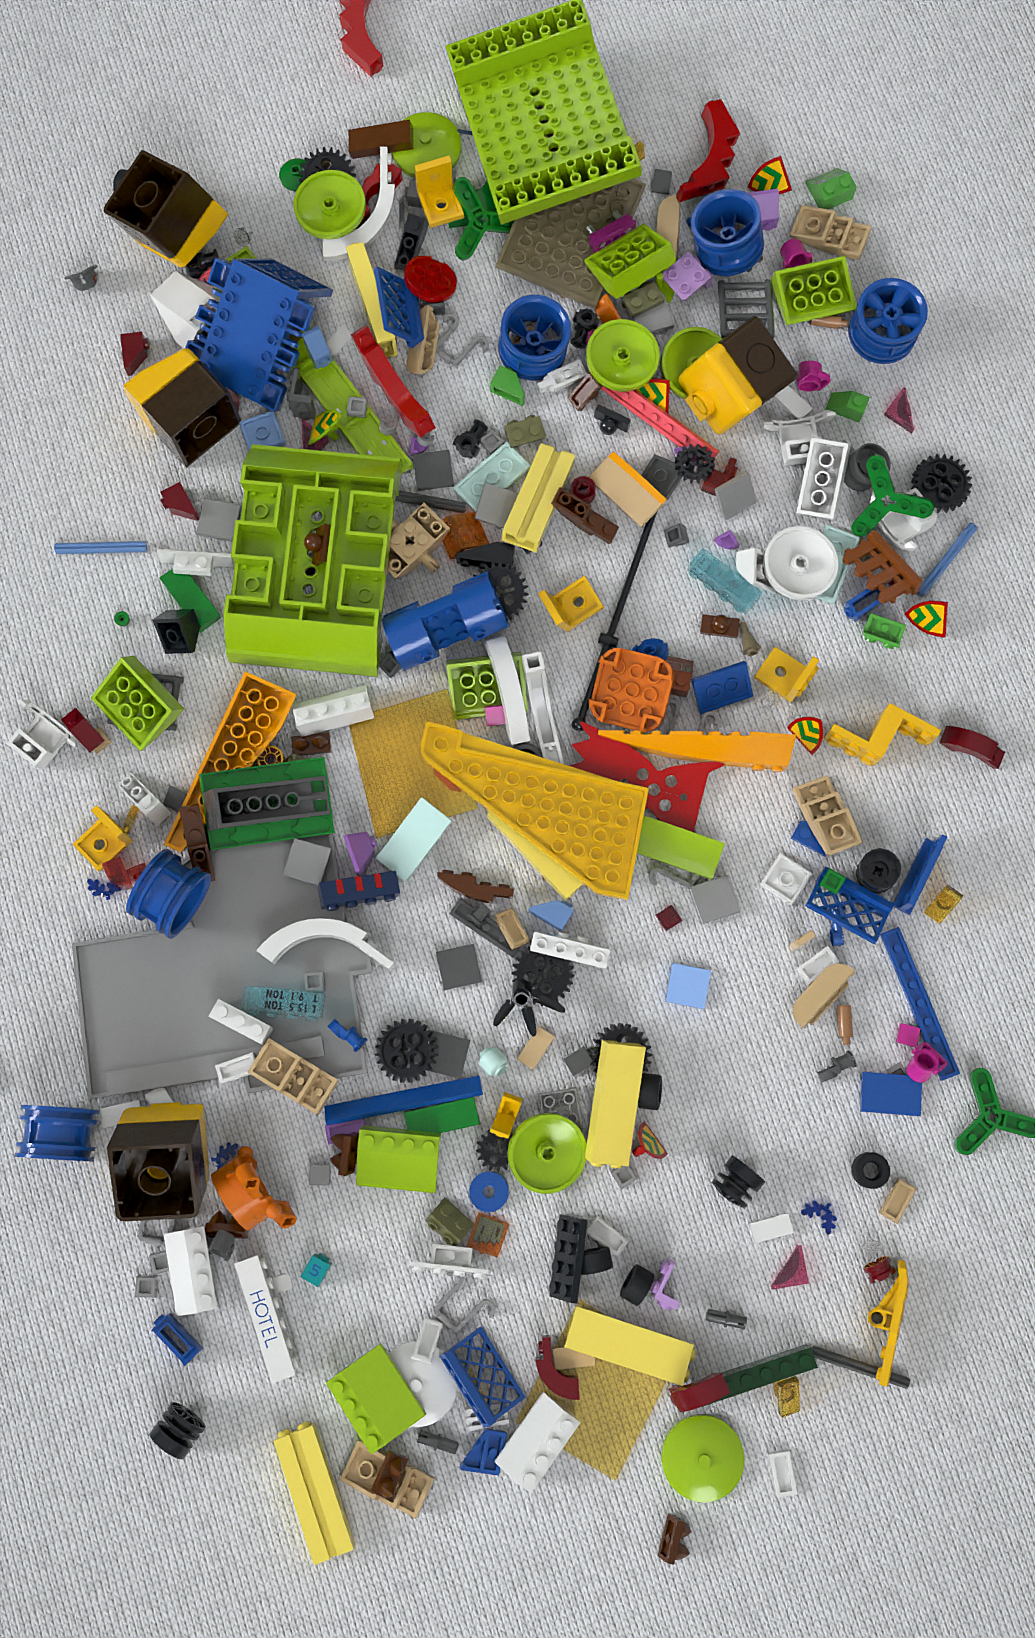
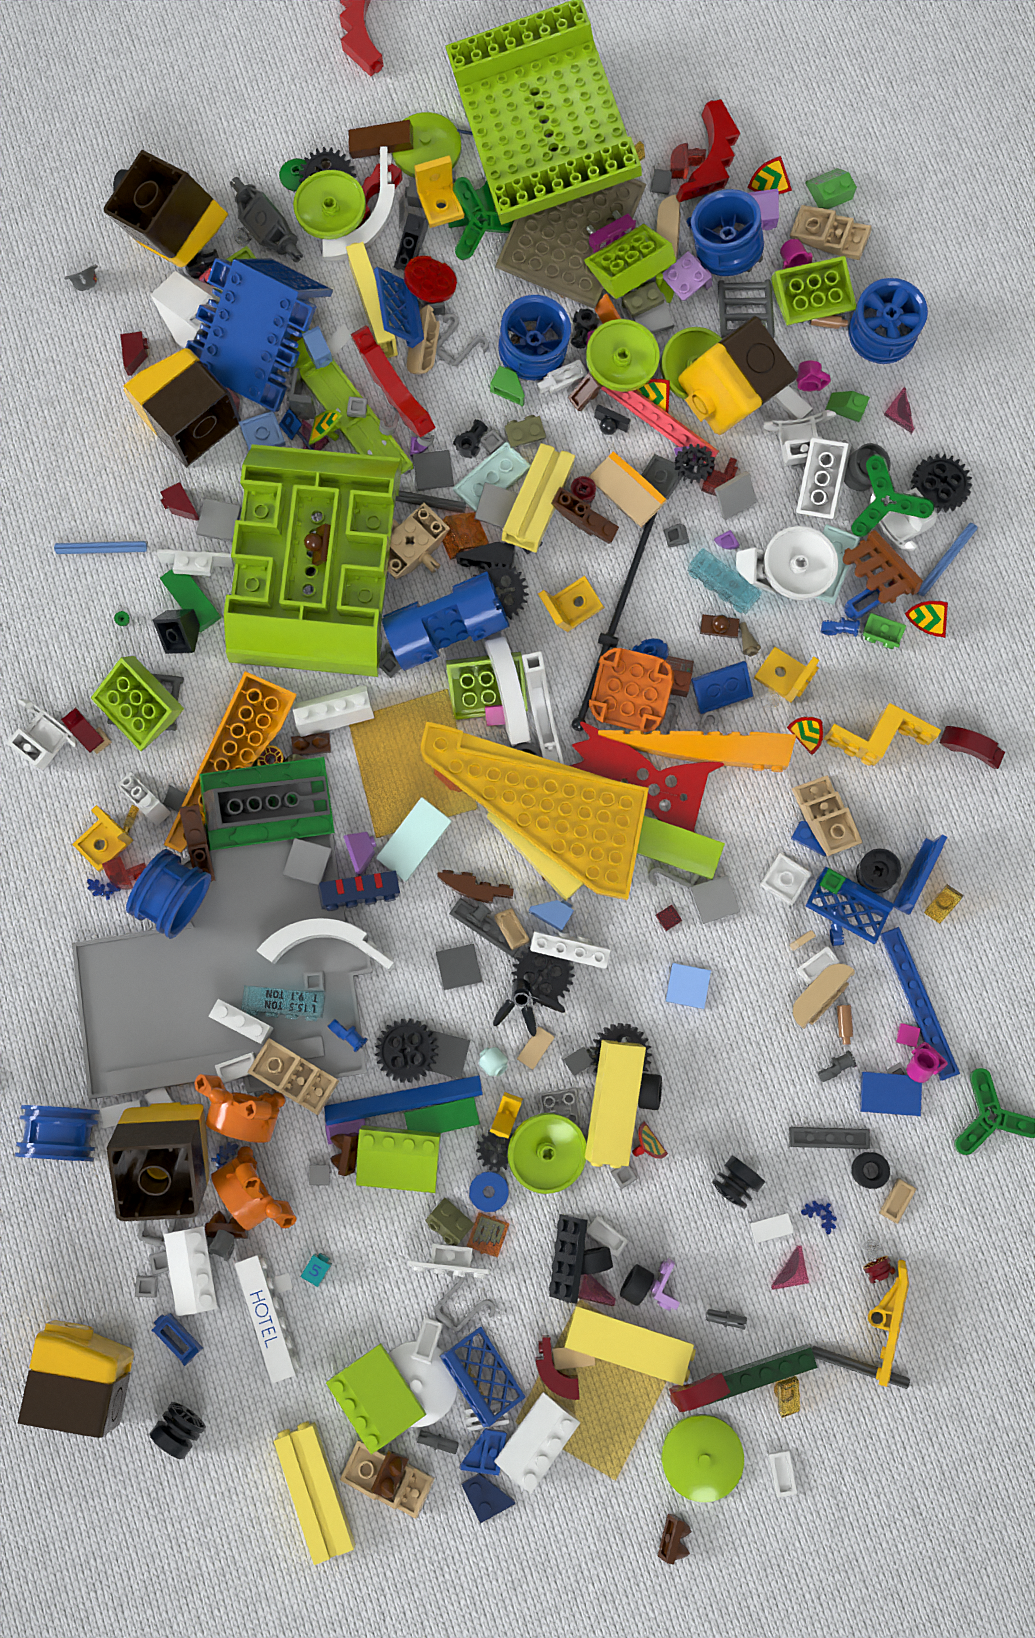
none -> piece [17,1320,134,1438]
none -> orange piece [195,1074,286,1143]
none -> dark grey plate [230,177,303,263]
none -> piece [279,408,314,450]
none -> dark blue wing [461,1473,516,1524]
none -> clear pink tile [578,1274,616,1306]
none -> clear red brick [669,143,706,179]
none -> dark grey tile [789,1127,870,1149]
none -> blue connector [821,617,860,637]

